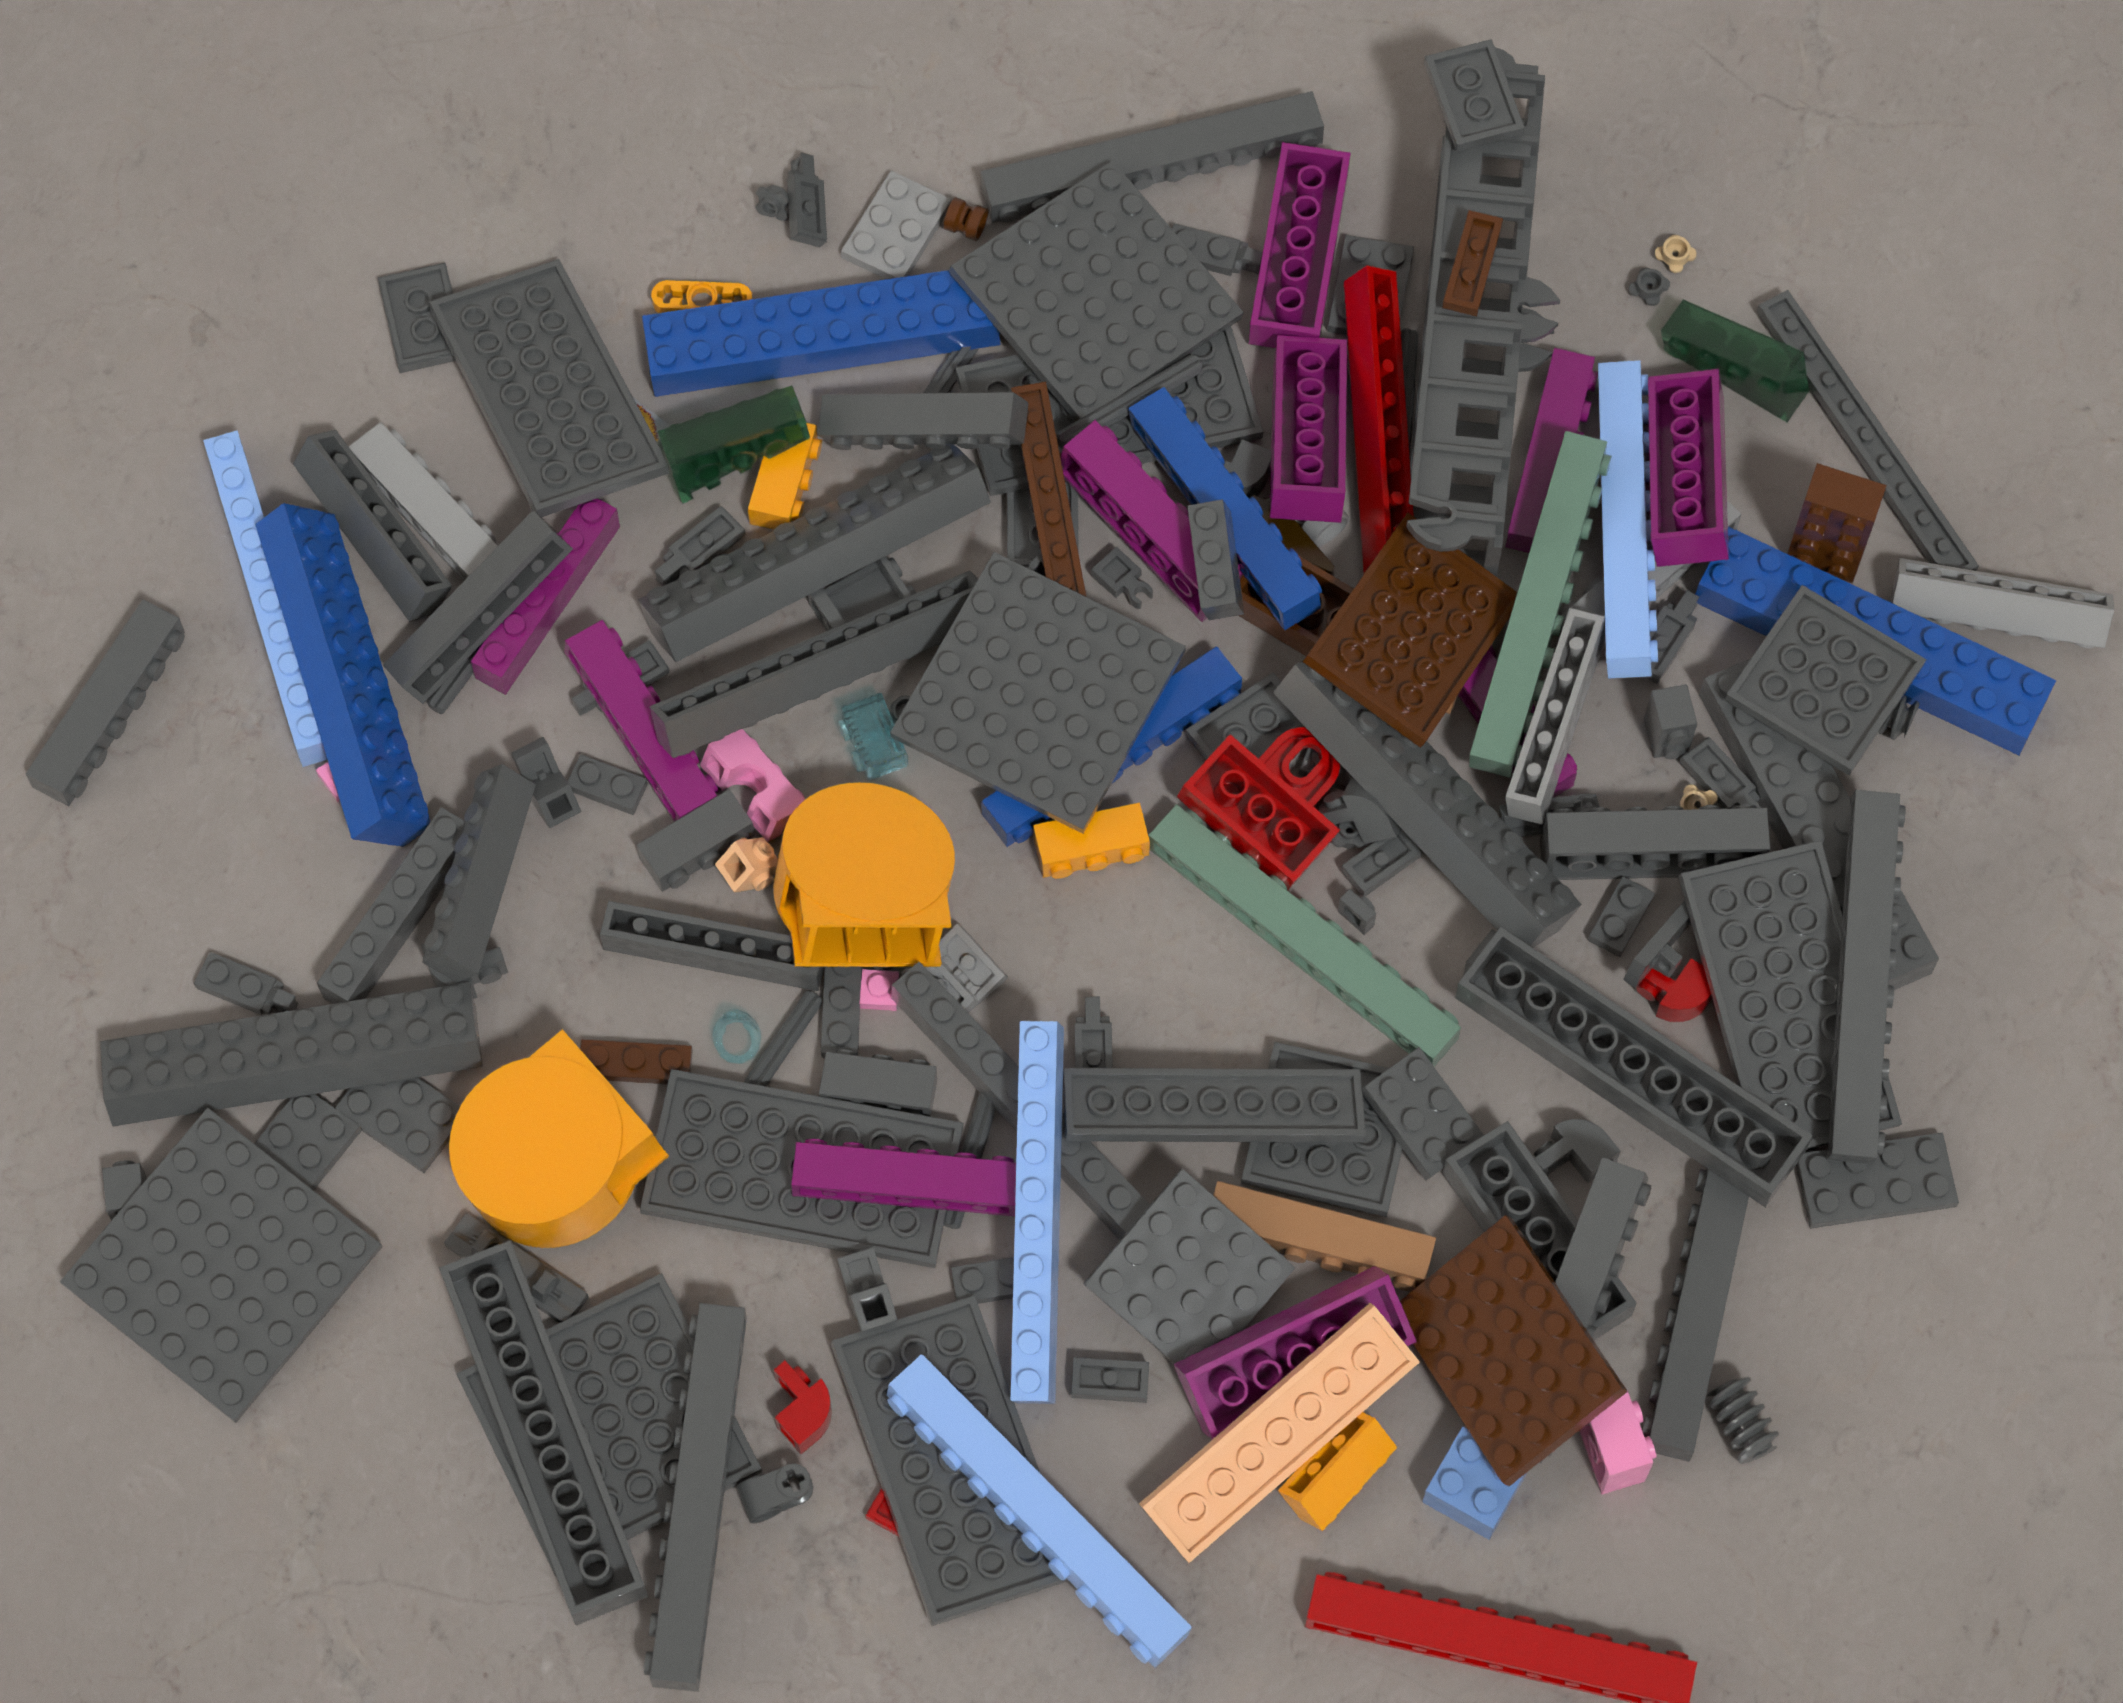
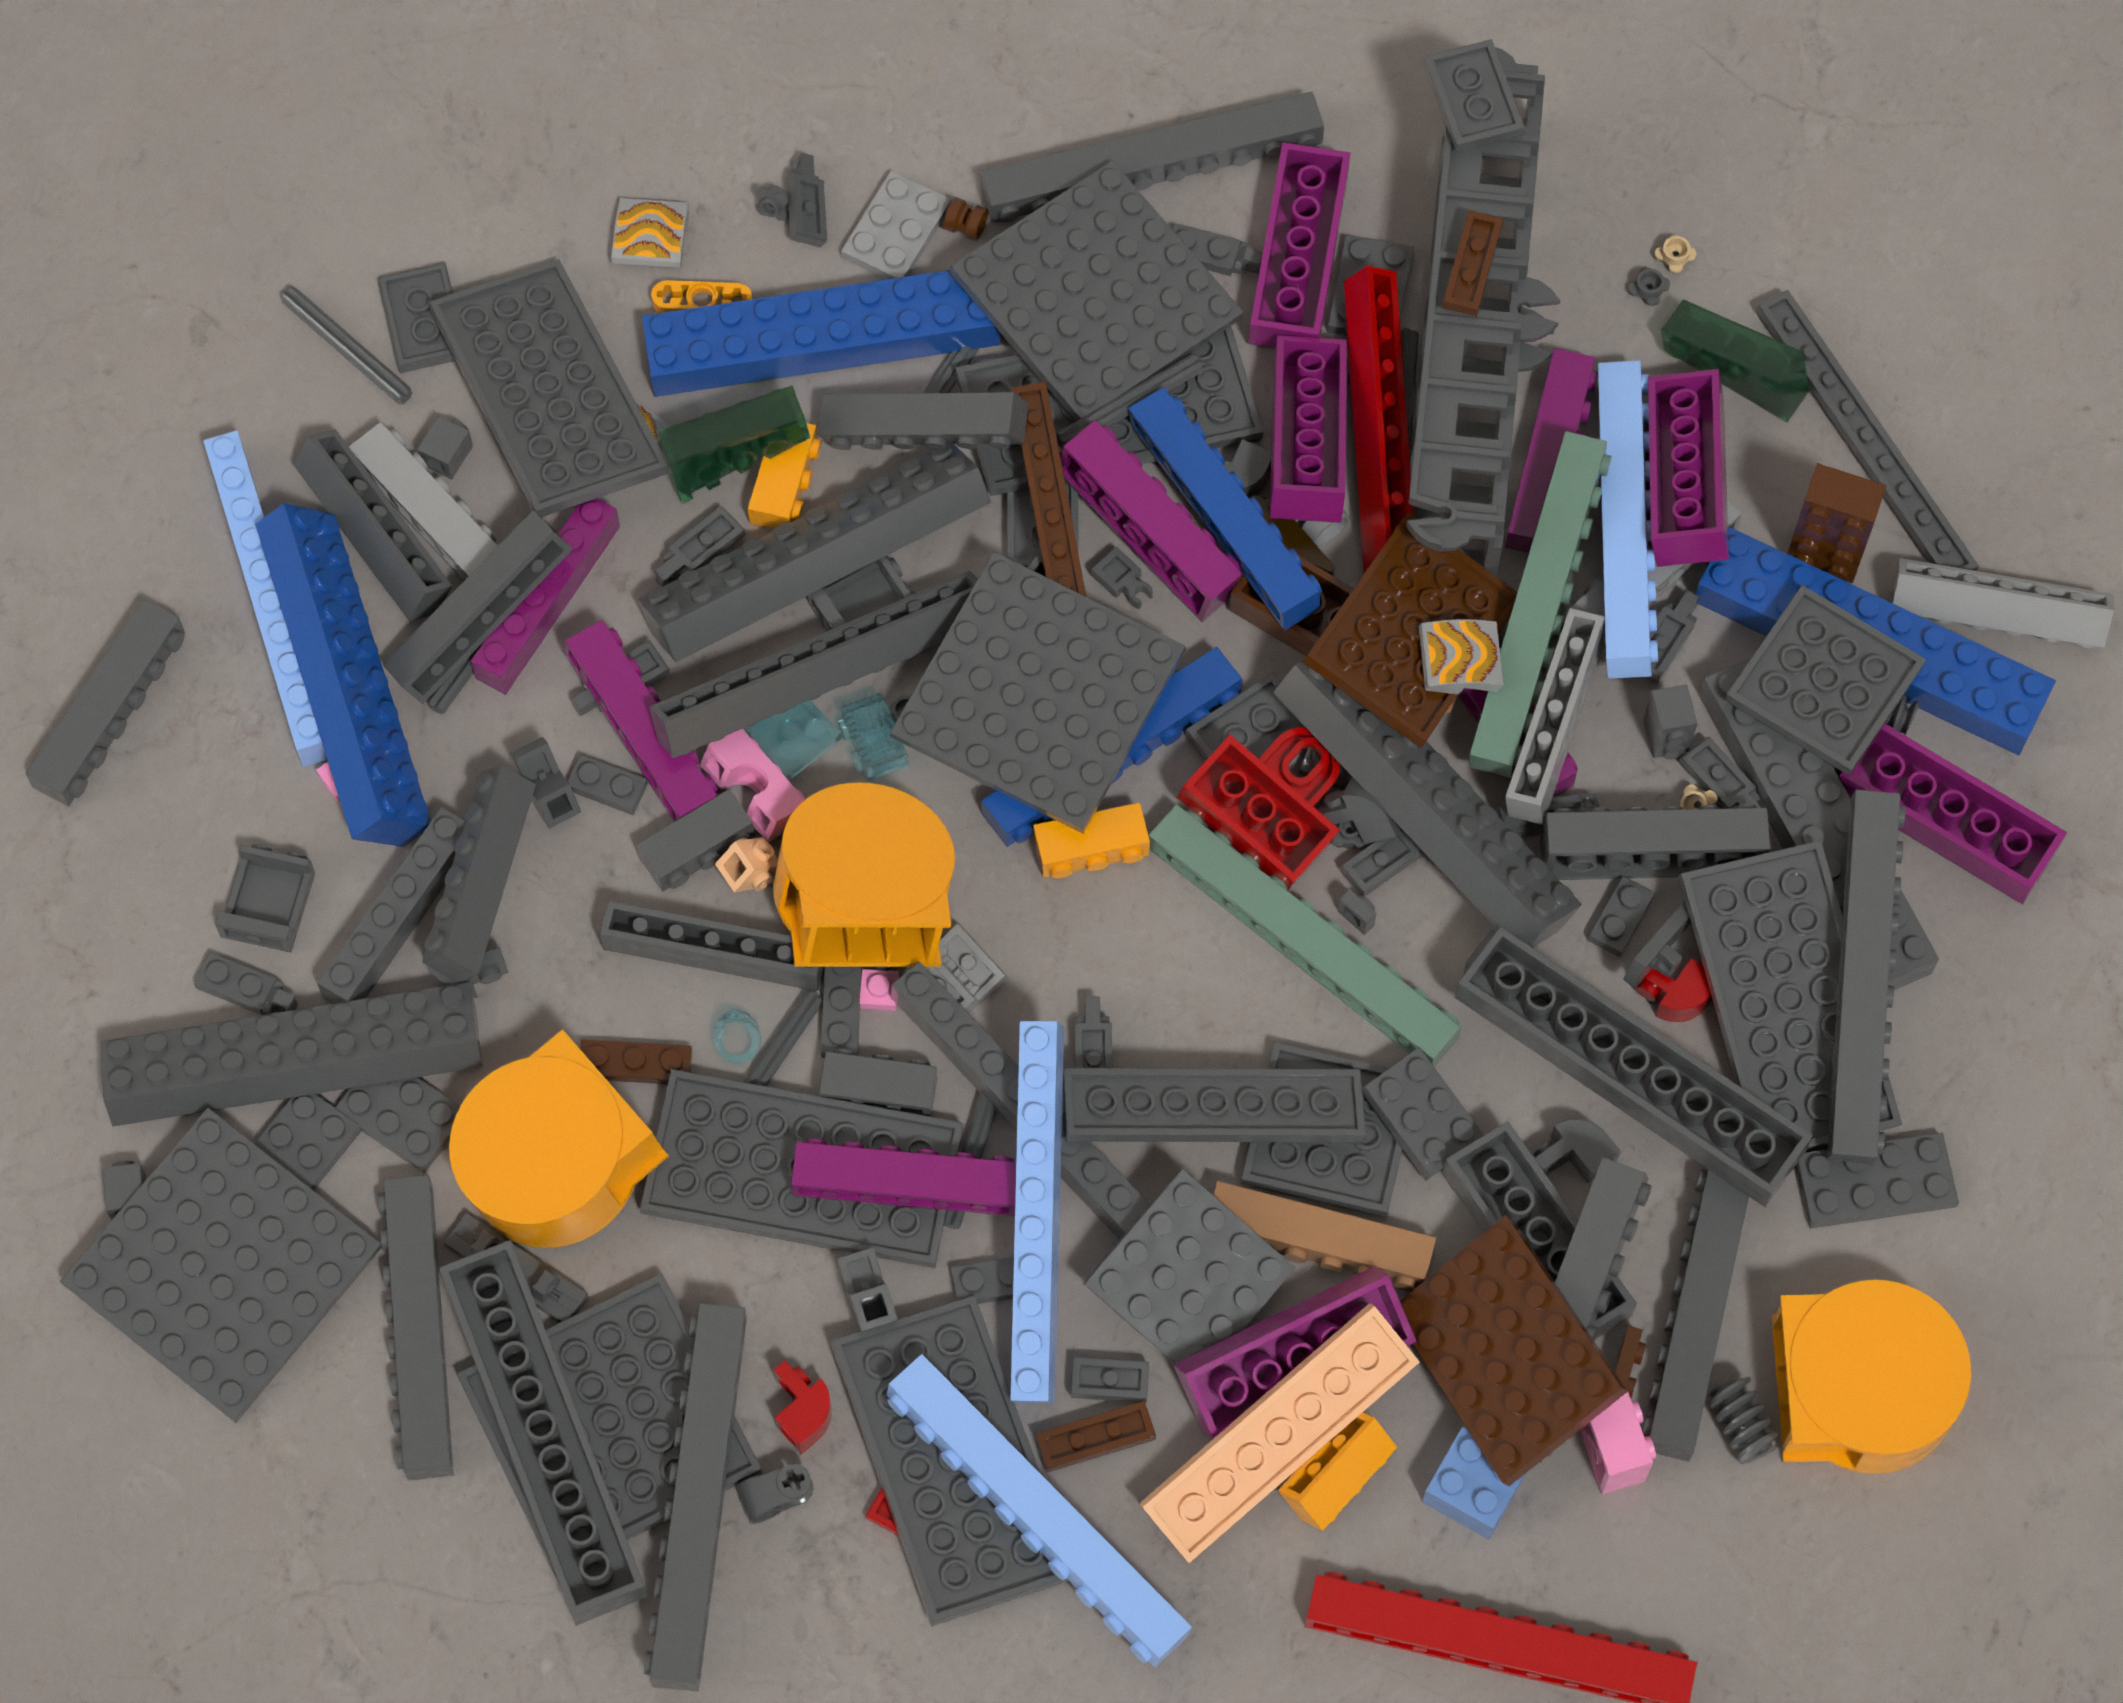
dark grey brick [1188,499,1244,621] -> none
none -> dark grey panel [215,844,315,953]
none -> dark grey axle [281,286,412,405]
none -> dark grey brick [378,1175,454,1481]
none -> dark grey brick [417,416,473,480]
none -> slope [611,198,689,268]
none -> clear light blue plate [743,700,842,781]
none -> reddish brown plate [1035,1400,1156,1473]
none -> slope [1418,619,1504,695]
none -> reddish brown plate [1614,1325,1646,1399]
none -> light orange brick [1771,1280,1971,1474]
none -> magenta brick [1839,724,2067,905]

